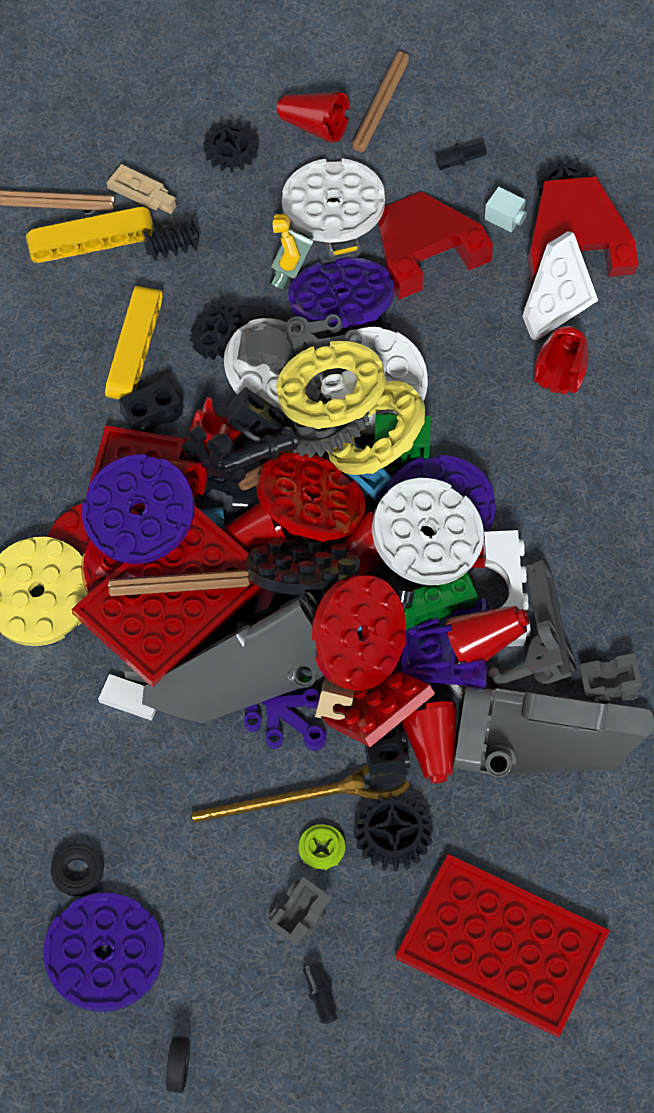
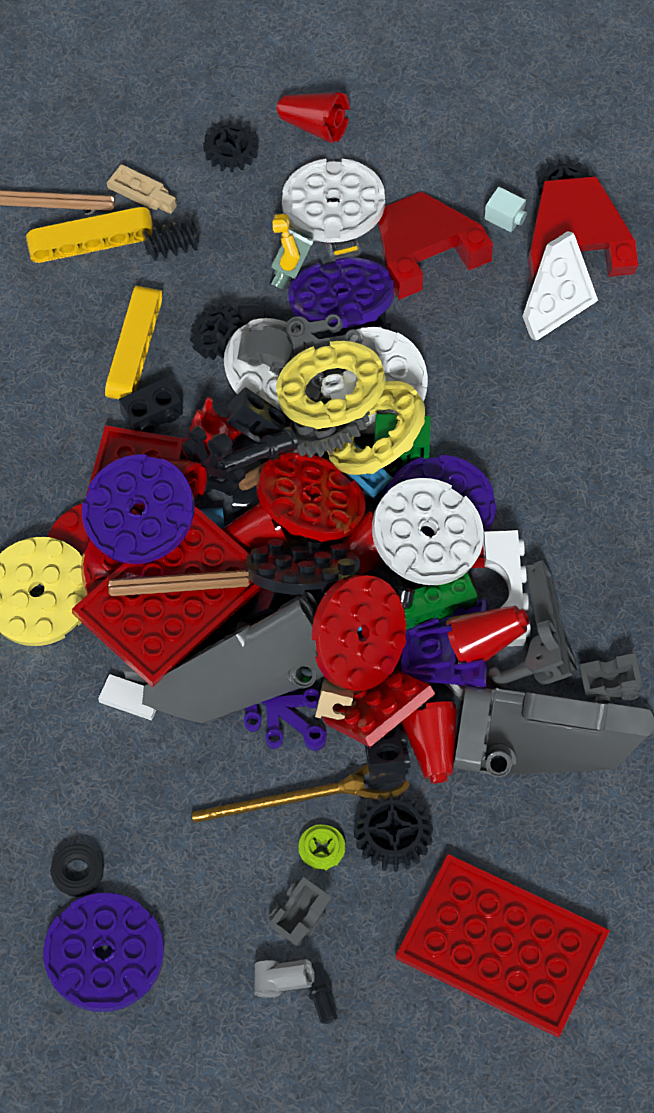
black tyre [166,1036,190,1093] -> none
medium nougat axle [352,51,409,152] -> none
black axle [435,142,487,171] -> none
red hair [534,326,589,395] -> none
none -> light grey piece [254,959,314,997]

